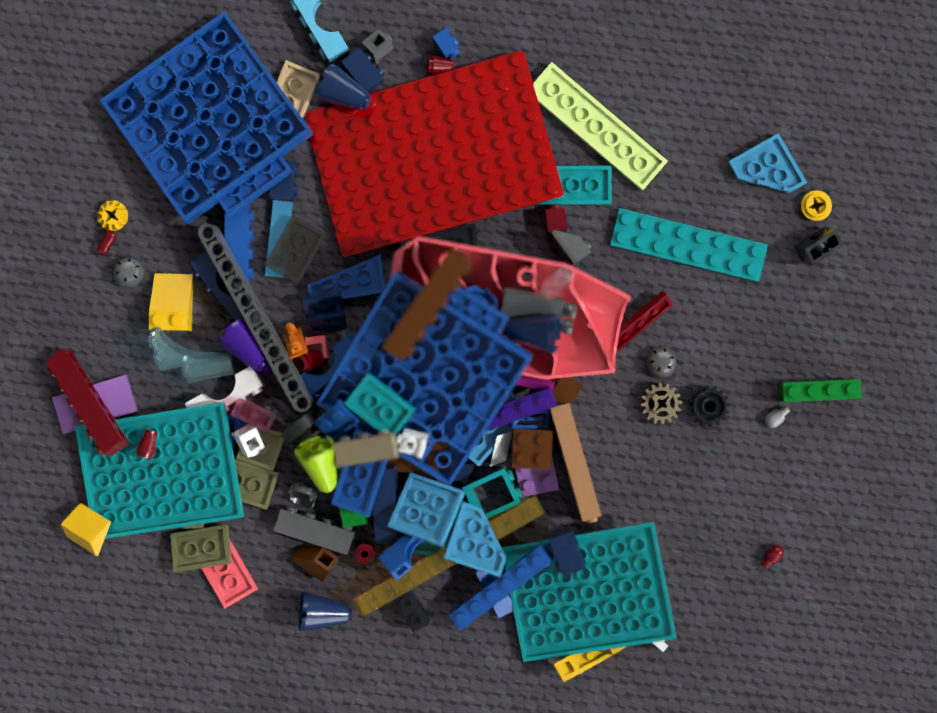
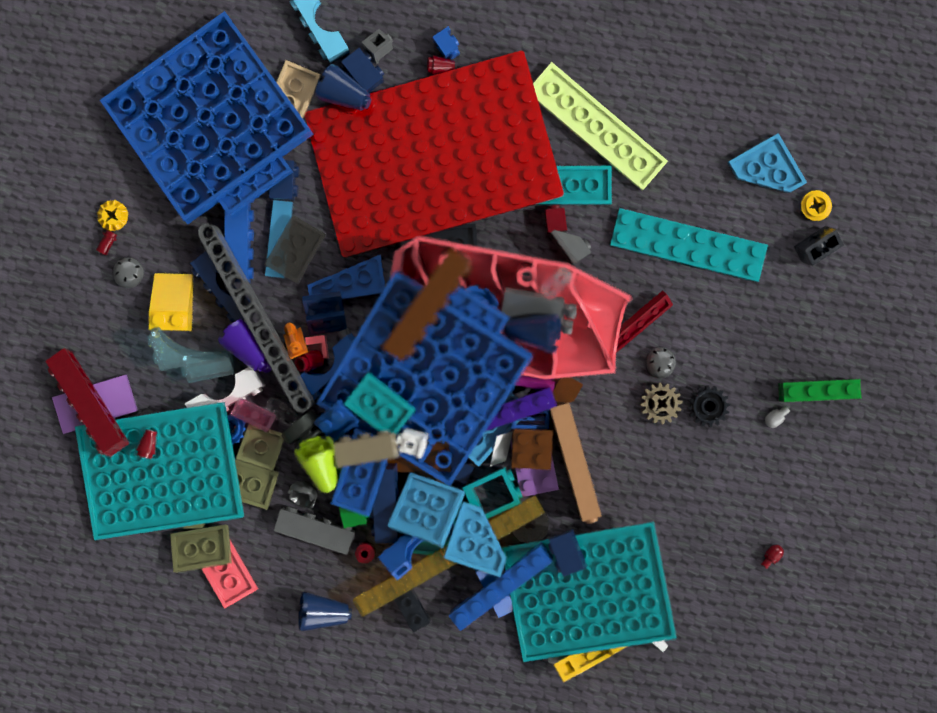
yellow slope [61,503,111,556] -> none
white brick [232,424,265,457] -> none
reddish brown slope [291,545,339,582] -> none

